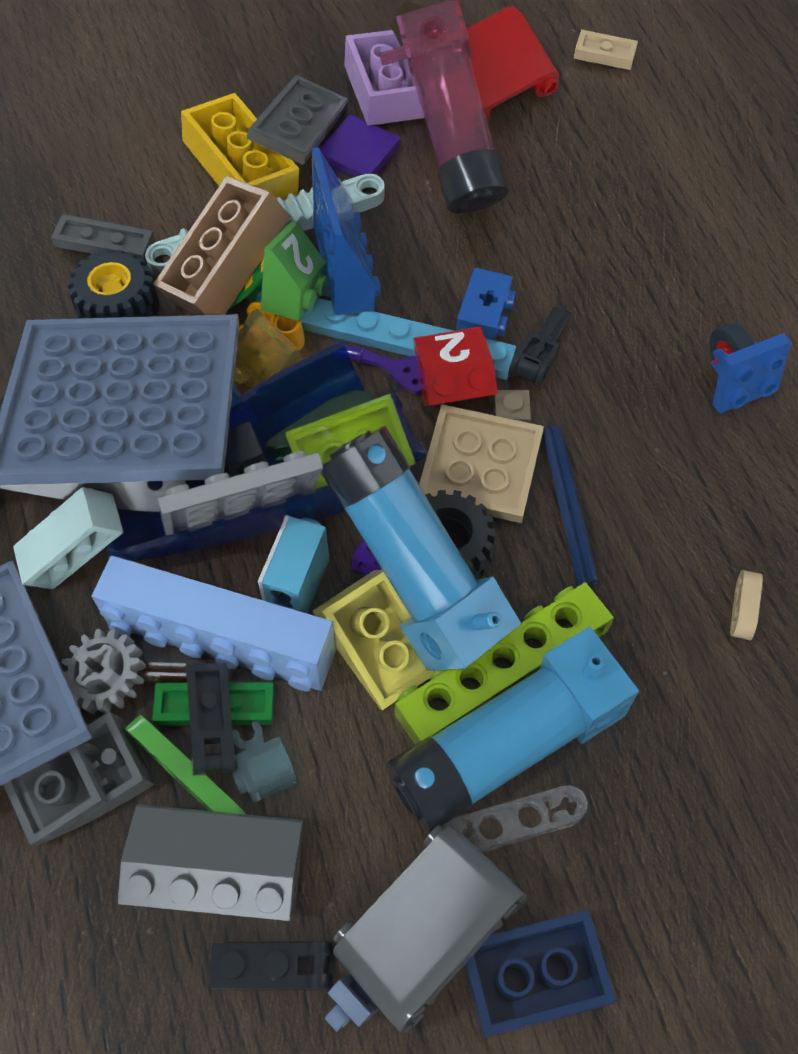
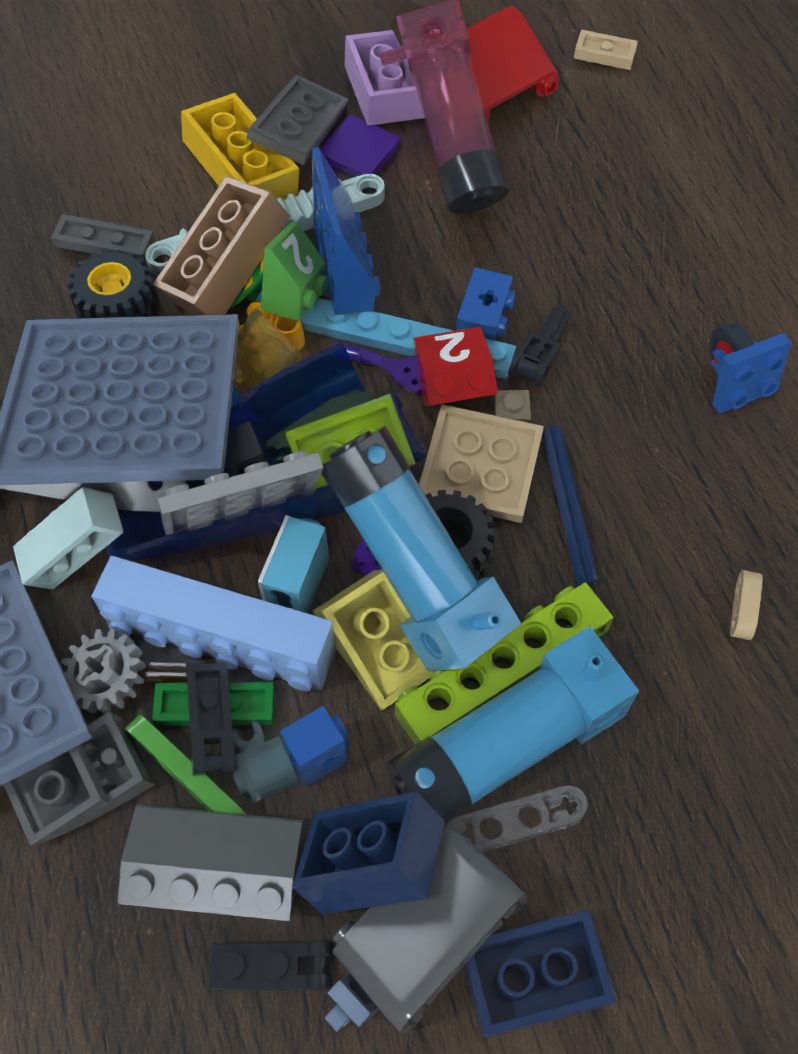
none -> blue brick [280,706,350,788]
none -> dark blue brick [292,791,444,915]

